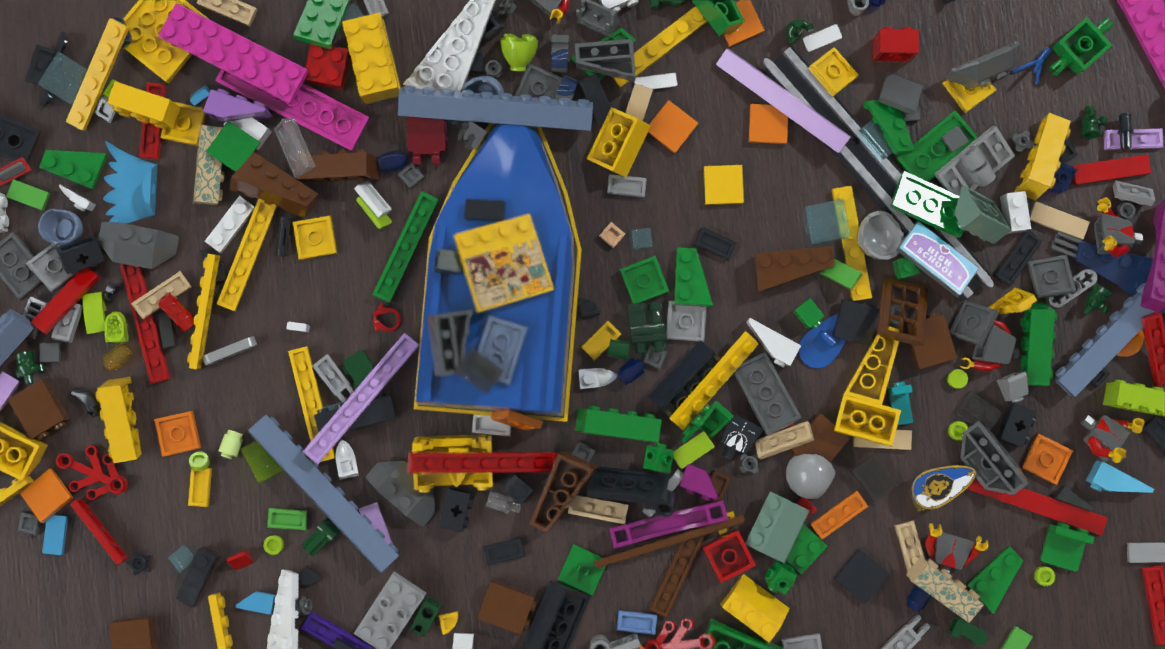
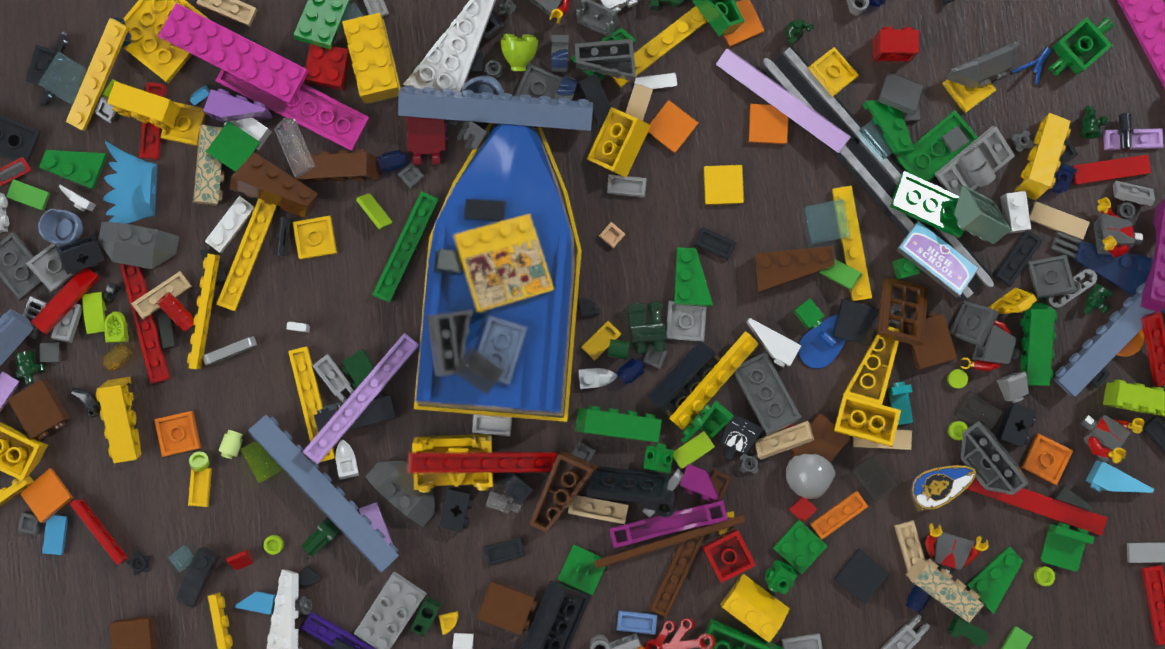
red plant [56,445,128,500] -> none
bright green tile [267,508,308,530] -> none
white tile [354,181,392,218] -> none
red piece [372,303,401,332] -> none
orange tile [490,410,543,430] -> none
green plate [620,256,669,305] -> none
clear light blue tile [631,228,652,250] -> none
sand green slope [745,491,809,563] -> none
white sticker [803,25,842,52] -> none
light grey cylinder [858,211,904,260] -> none

